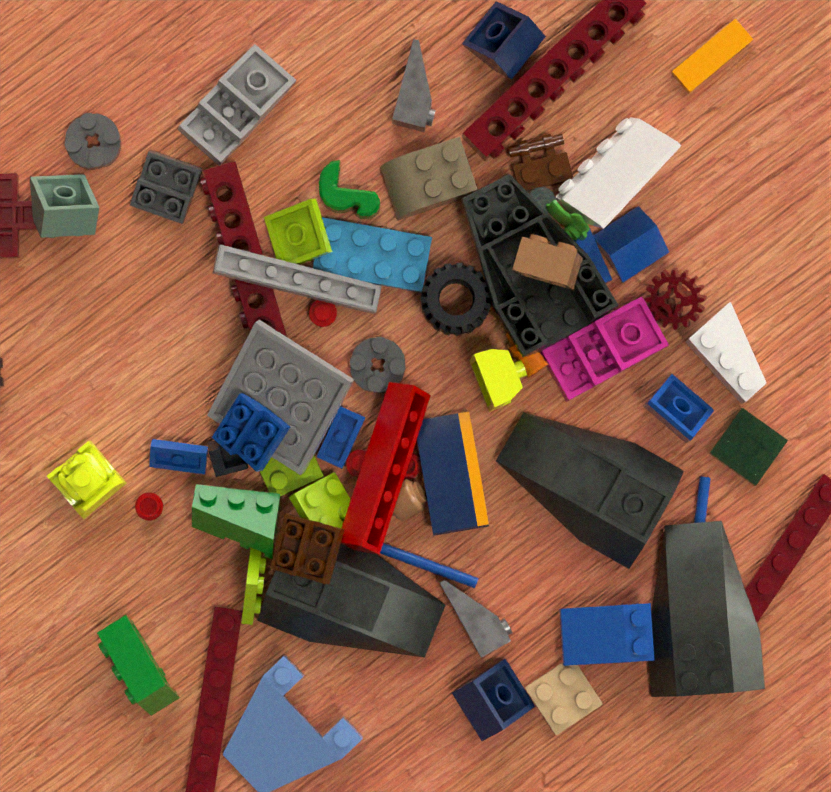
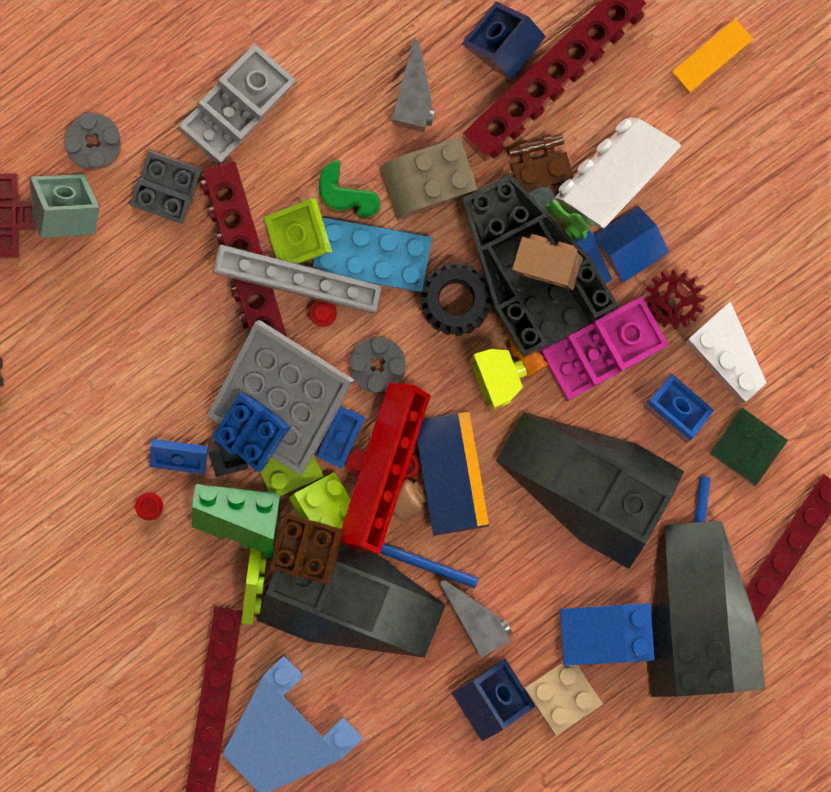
neon yellow brick [47,441,127,519] -> none
green wedge [97,615,180,716] -> none

